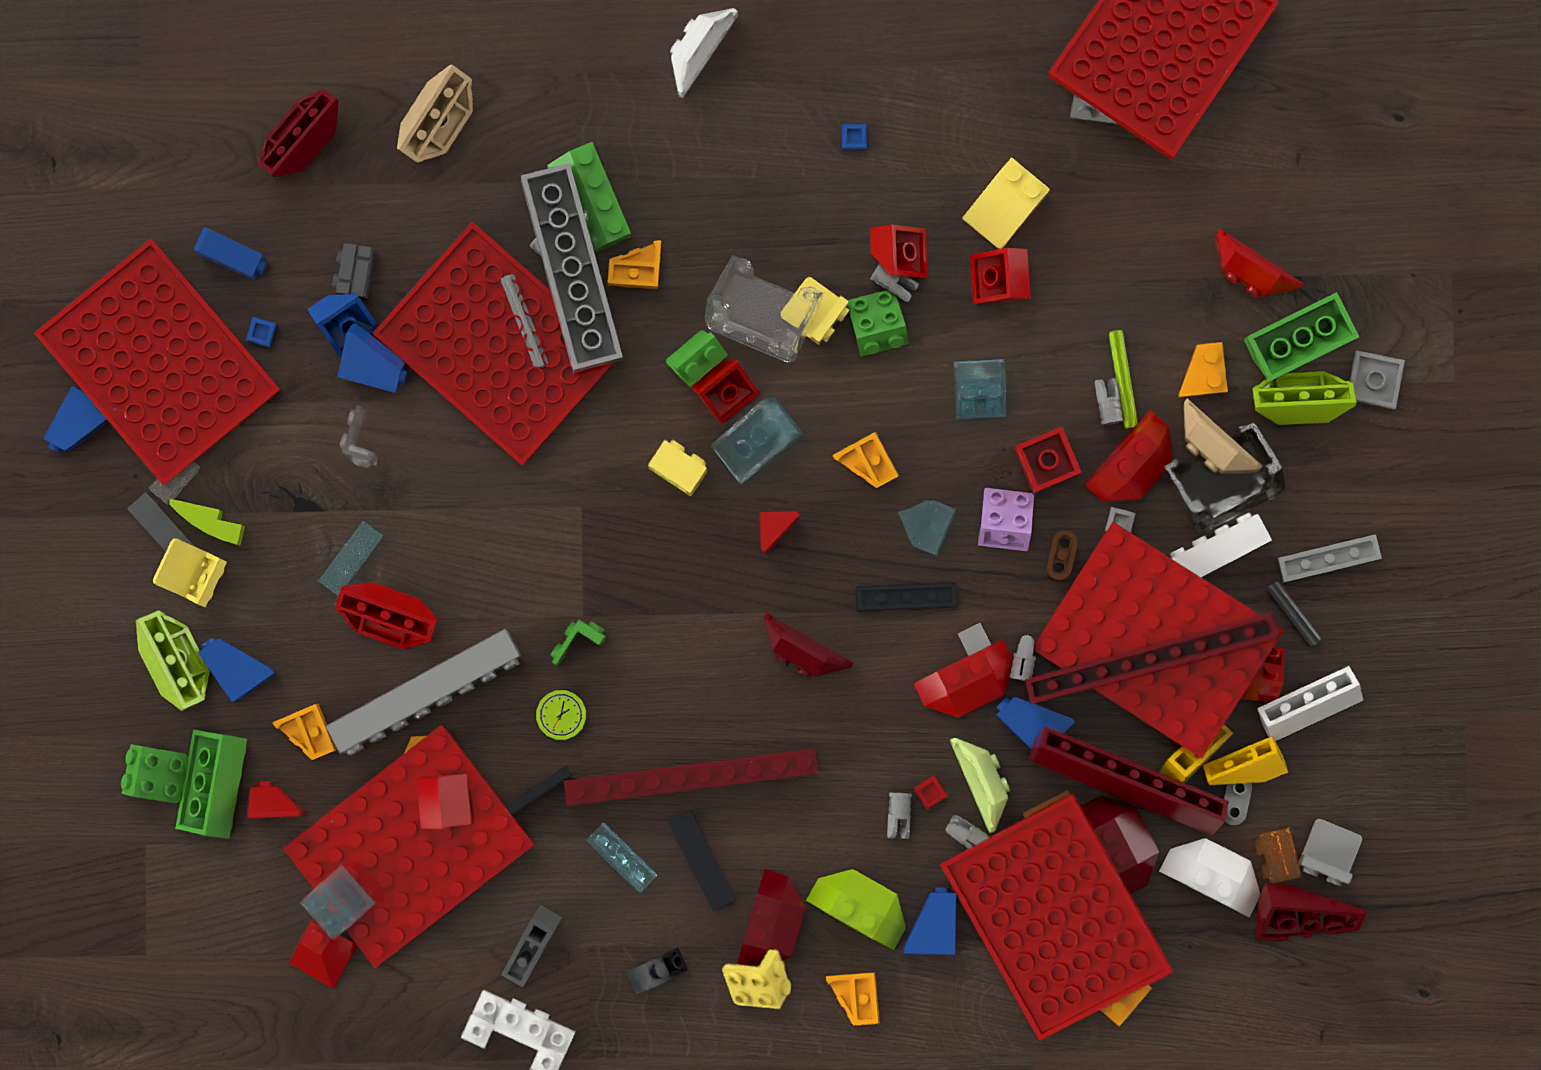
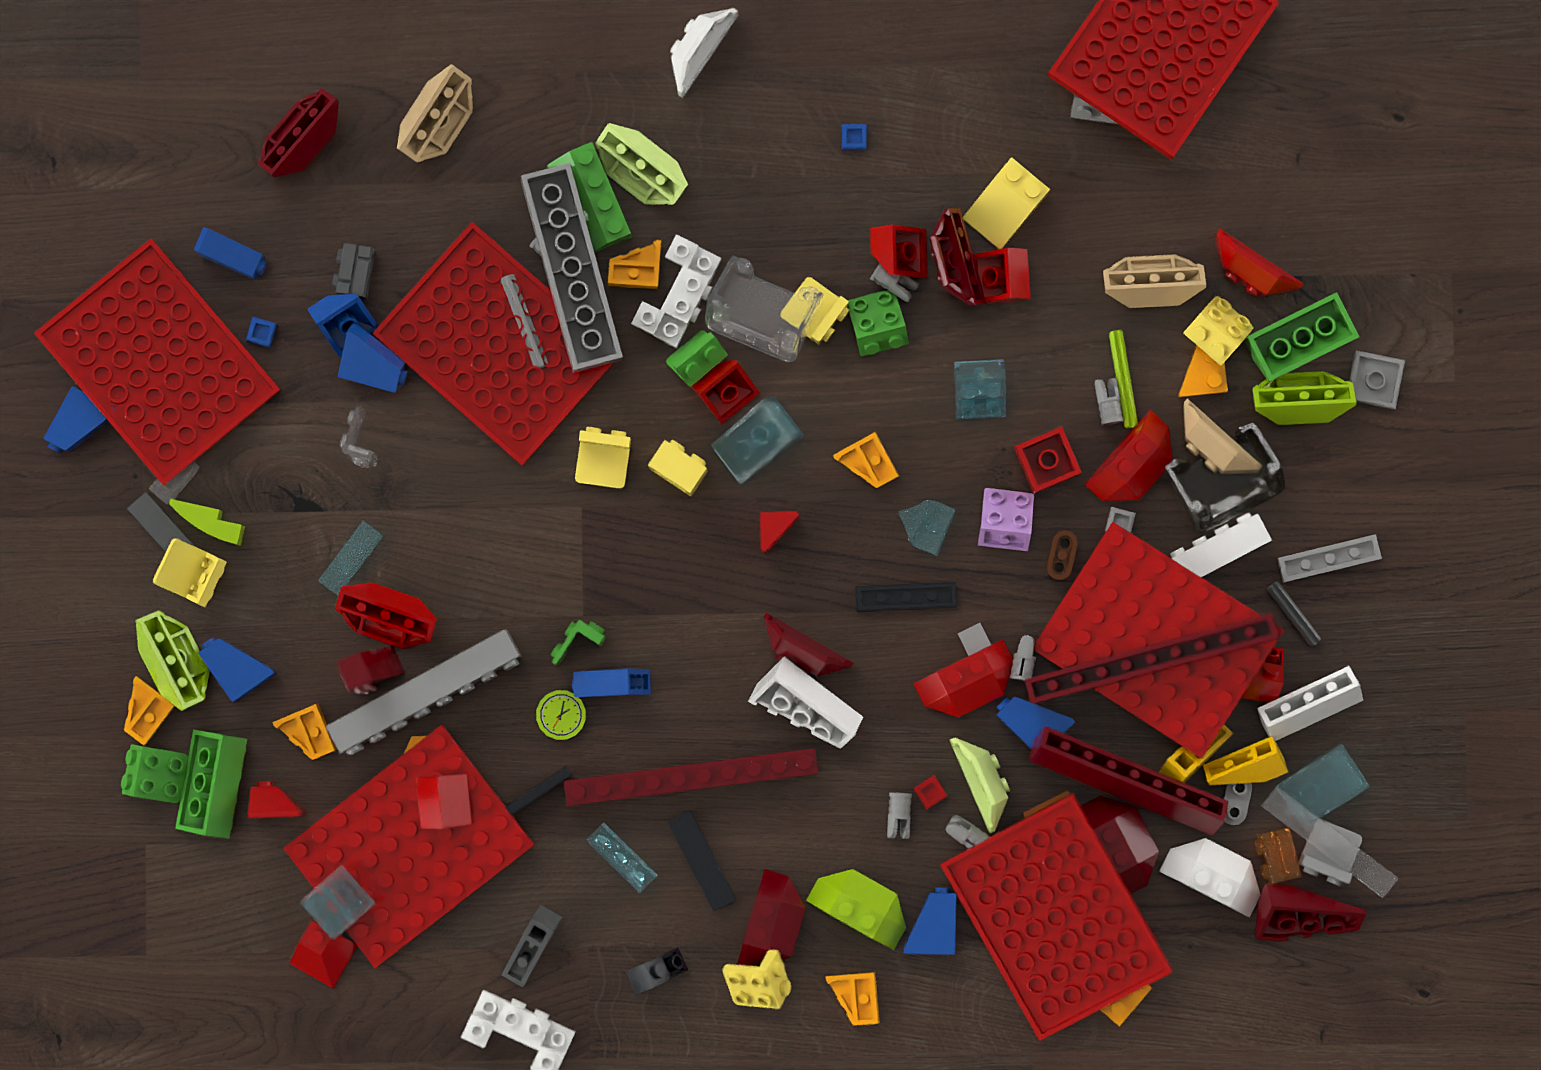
none -> light orange wing [124,676,175,746]
none -> dark red wedge [336,646,405,695]
none -> blue slope [572,669,651,697]
none -> light yellow bracket [575,427,631,489]
none -> yellowish green wedge [595,123,688,205]
none -> white bracket [631,234,721,349]
none -> white wedge [748,657,863,749]
none -> dark red wedge [930,208,986,306]
none -> tan wedge [1103,255,1206,308]
none -> light yellow bracket [1183,296,1253,366]
none -> clear tile [1261,785,1399,898]
none -> clear light blue slope [1275,744,1370,828]

